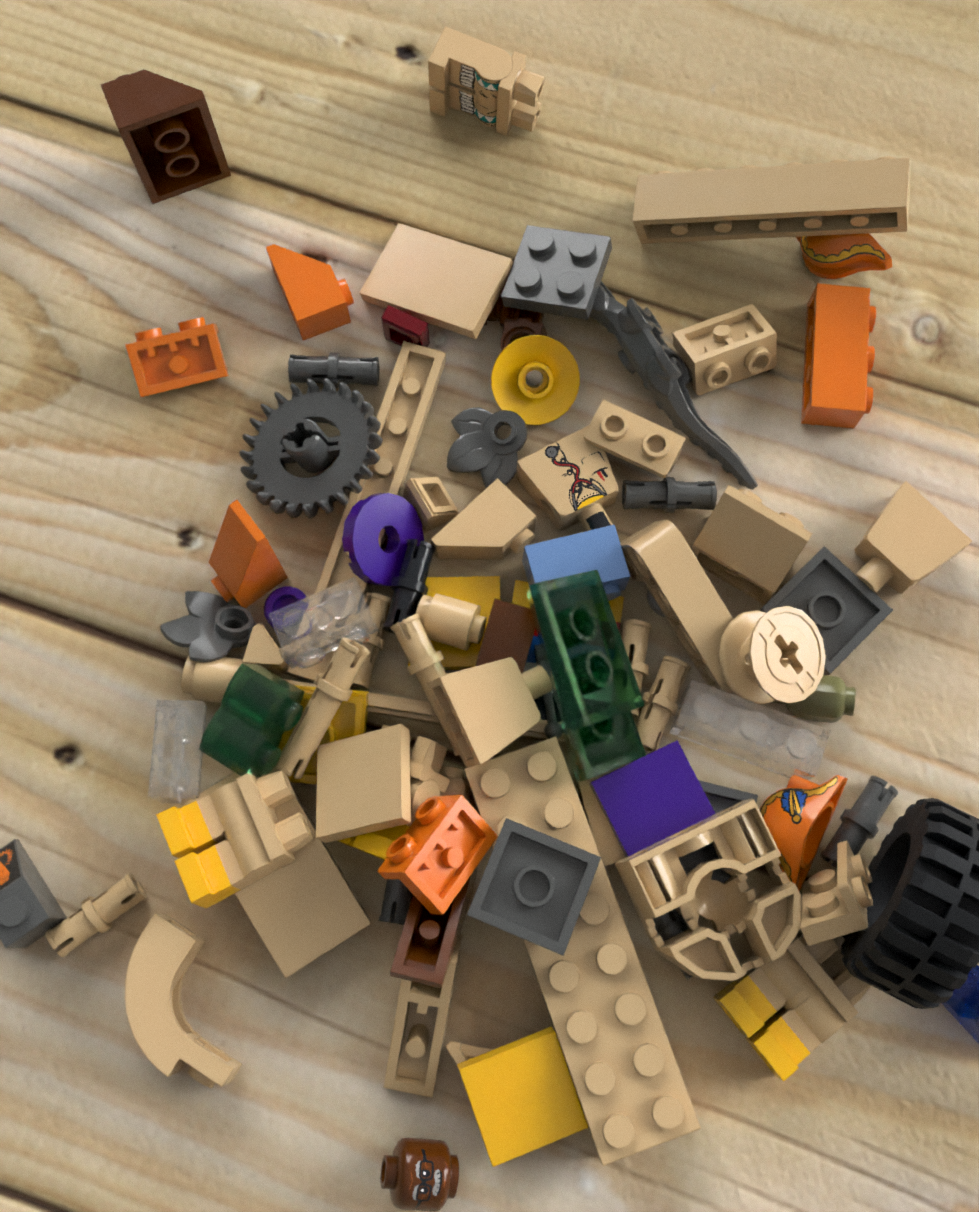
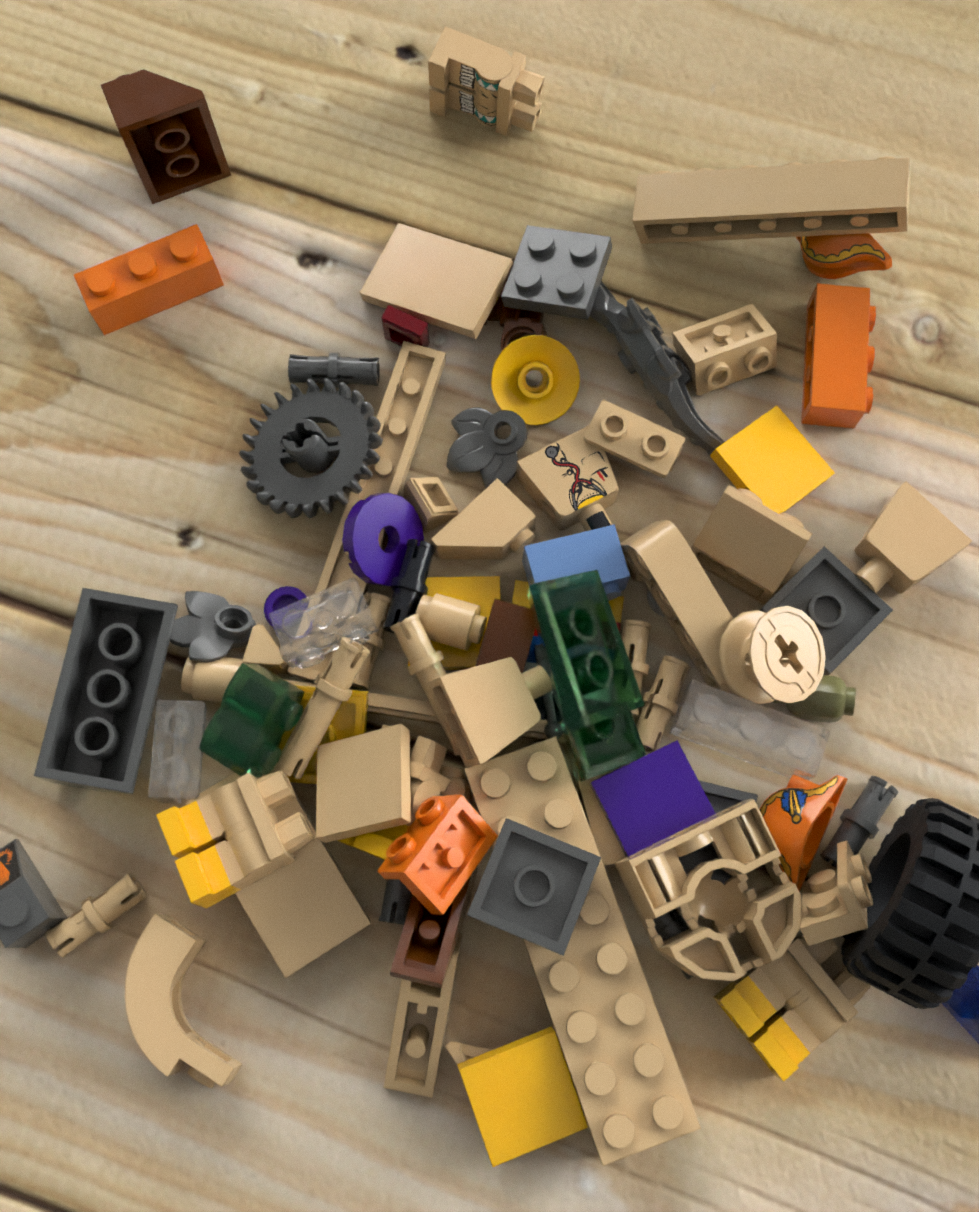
orange bracket [125,317,229,397] -> none
orange slope [209,500,288,608] -> none
orange slope [266,244,354,341] -> none
reddish brown head [380,1138,459,1212] -> none
dark grey pin [622,477,717,513] -> none
none -> dark grey slope [34,588,178,794]
none -> orange brick [74,224,224,335]
none -> yellow tile [710,405,835,514]

